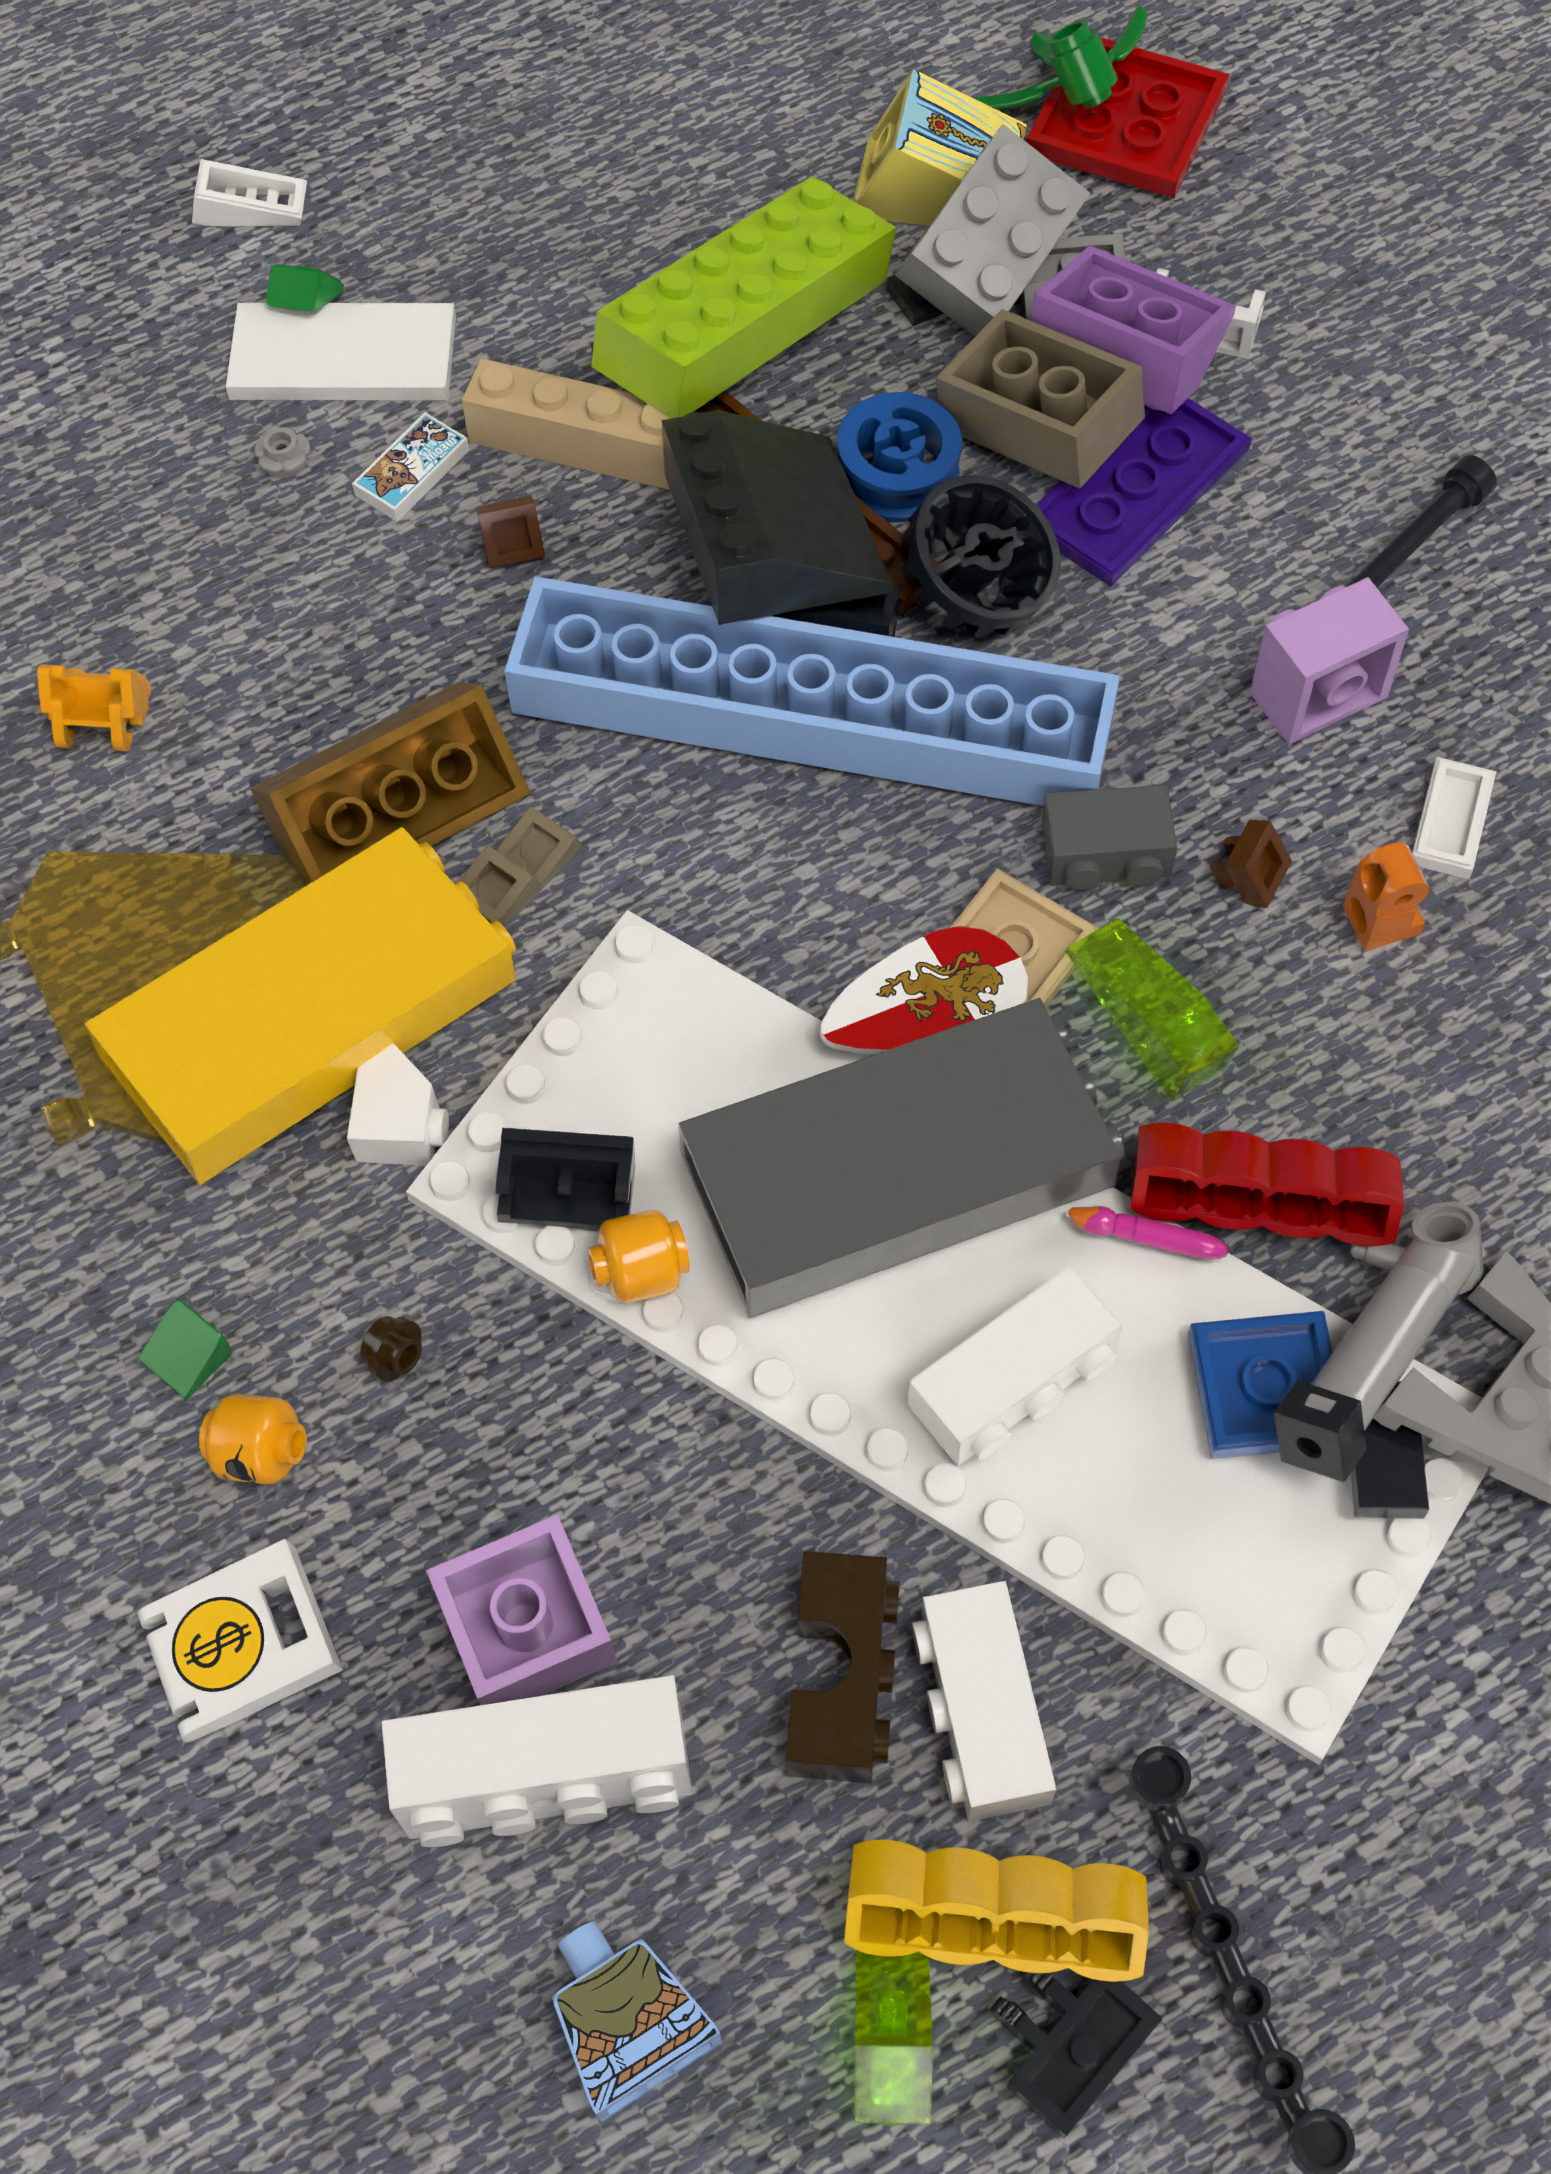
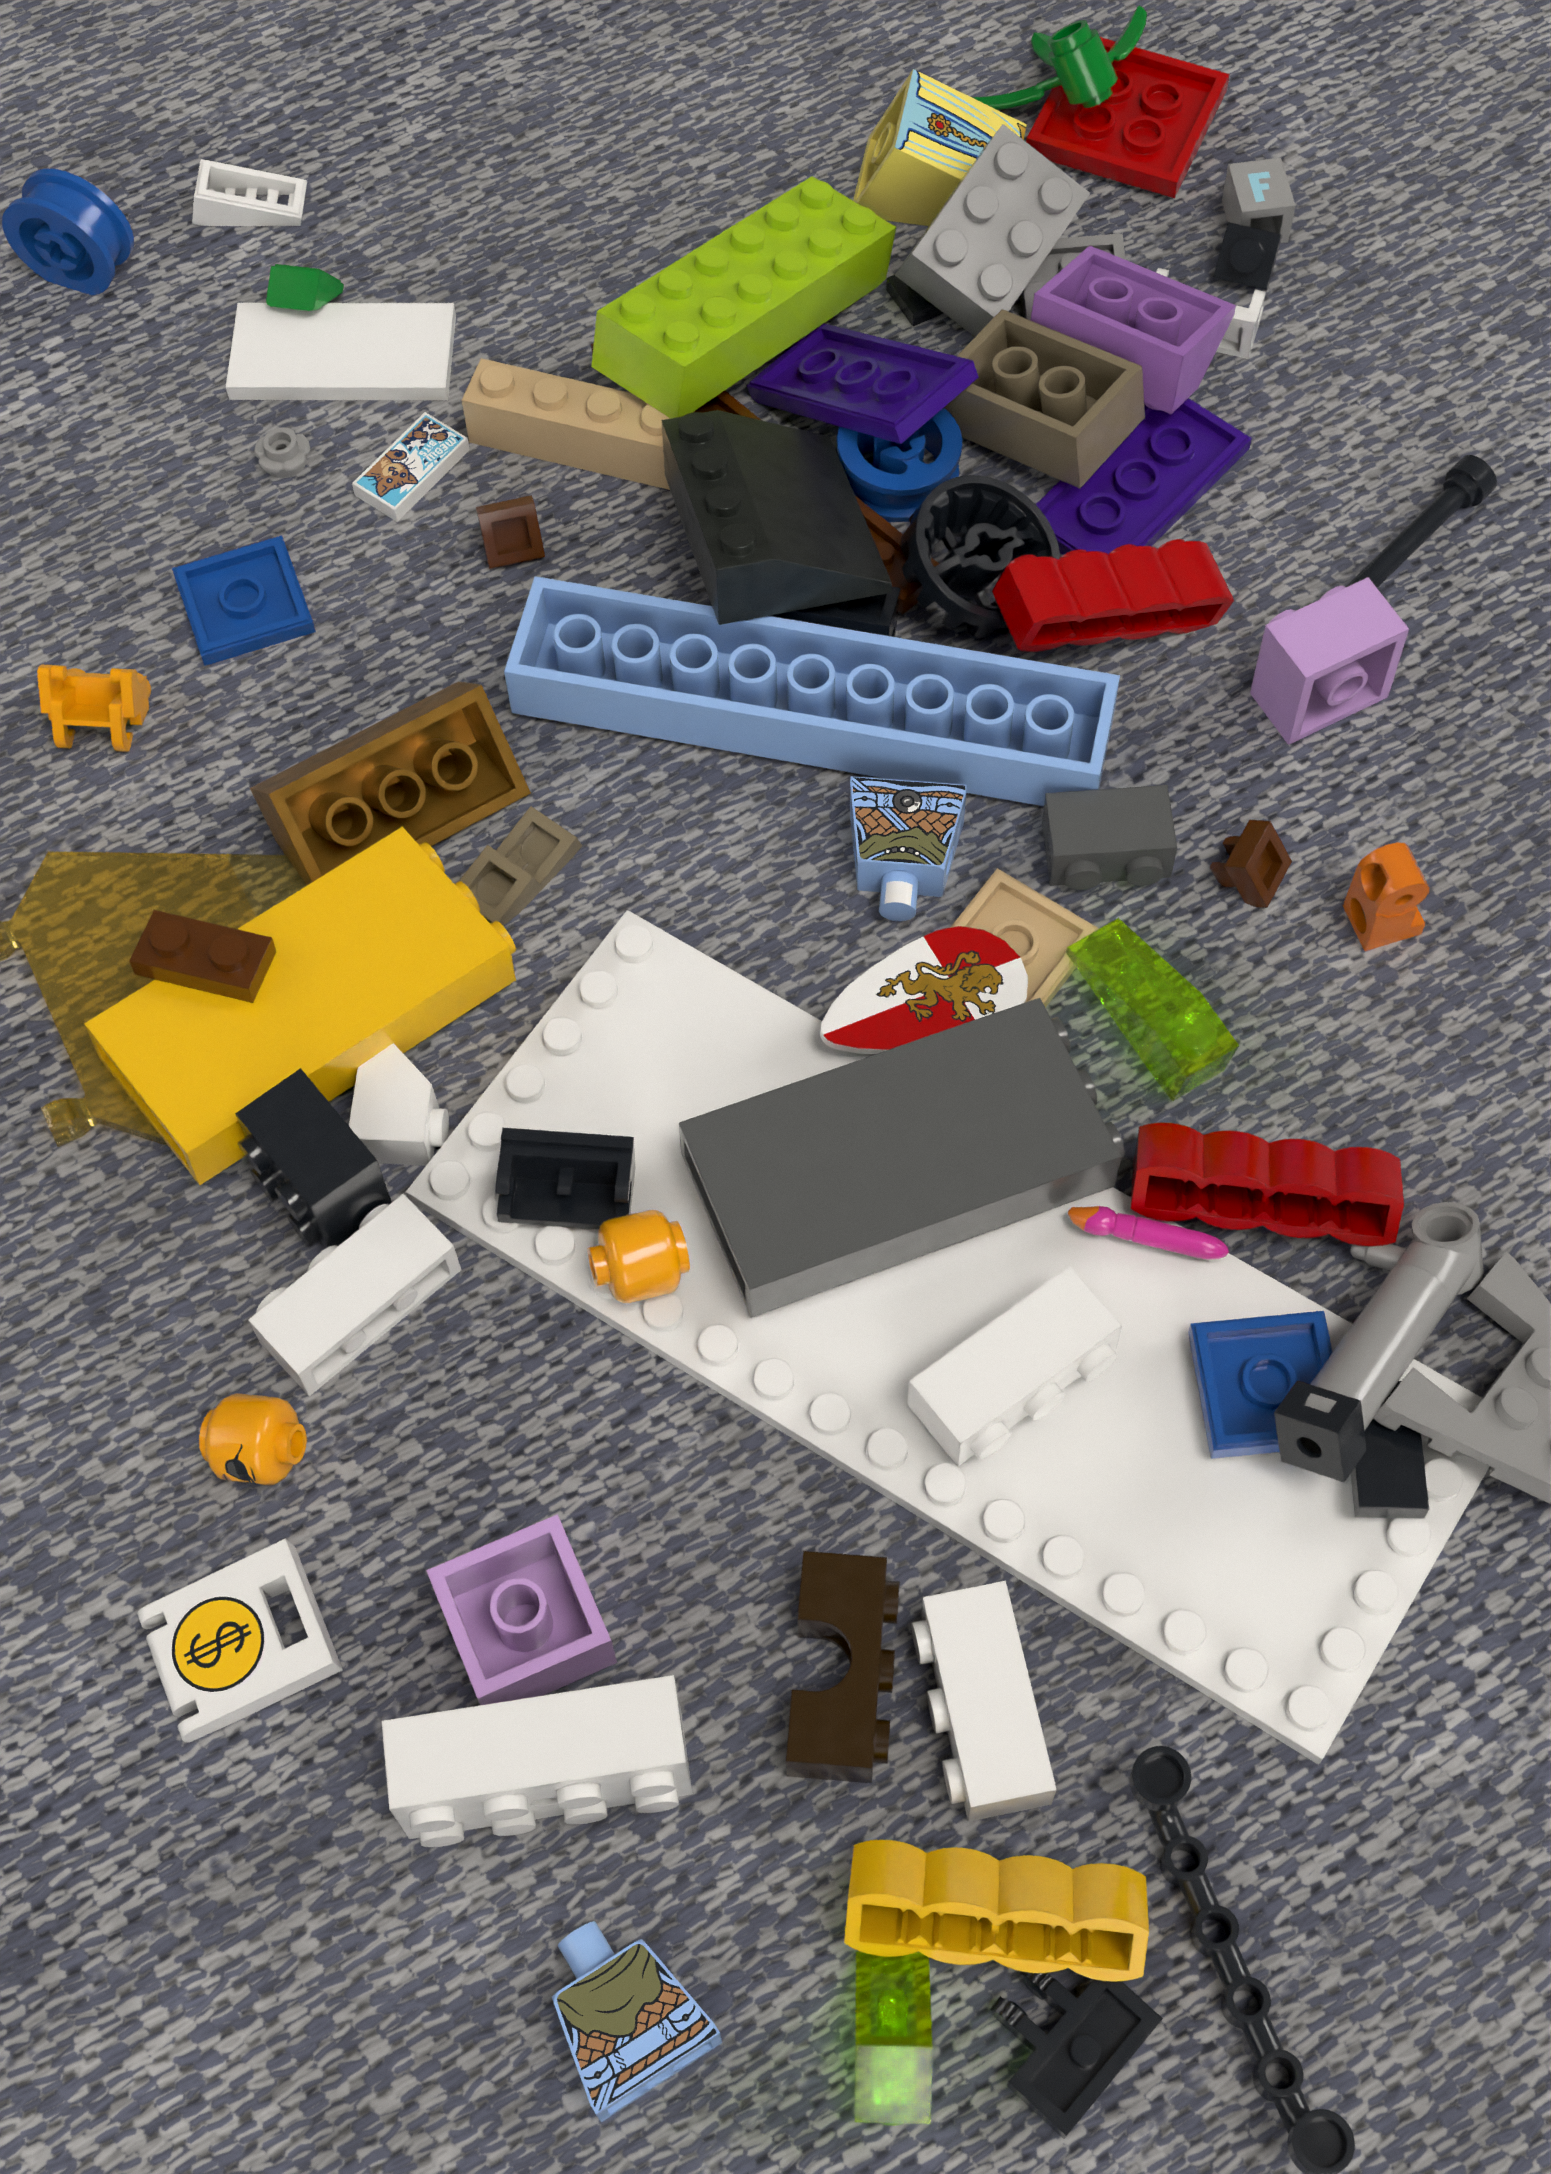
green slope [138,1298,233,1401] -> none
dark brown plate [360,1316,422,1382] -> none
white tile [1412,757,1496,879] -> none
none -> blue wheel [2,168,134,295]
none -> reddish brown plate [129,910,276,1003]
none -> blue tile [172,535,316,666]
none -> black brick [235,1068,392,1249]
none -> white brick [248,1194,461,1397]
none -> dark purple tile [746,323,979,444]
none -> torso [850,776,967,921]
none -> red brick [992,539,1234,652]
none -> black plate [1213,222,1283,290]
none -> light grey brick [1222,158,1296,243]

